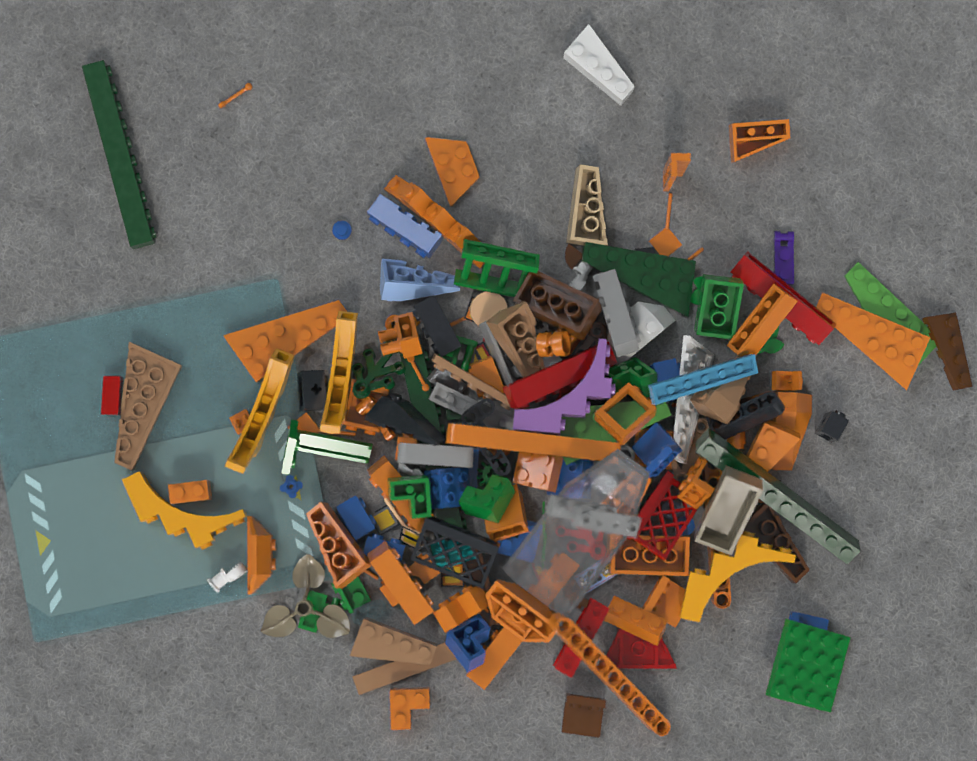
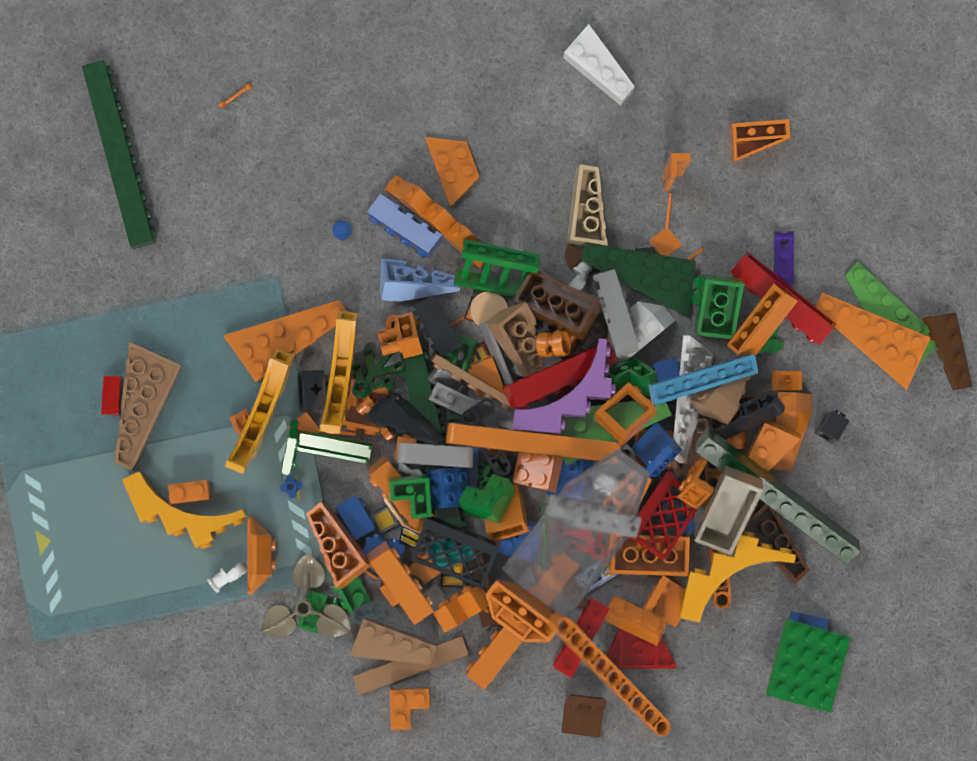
orange hinge [407,356,429,391] -> none
blue brick [445,614,490,673] -> none

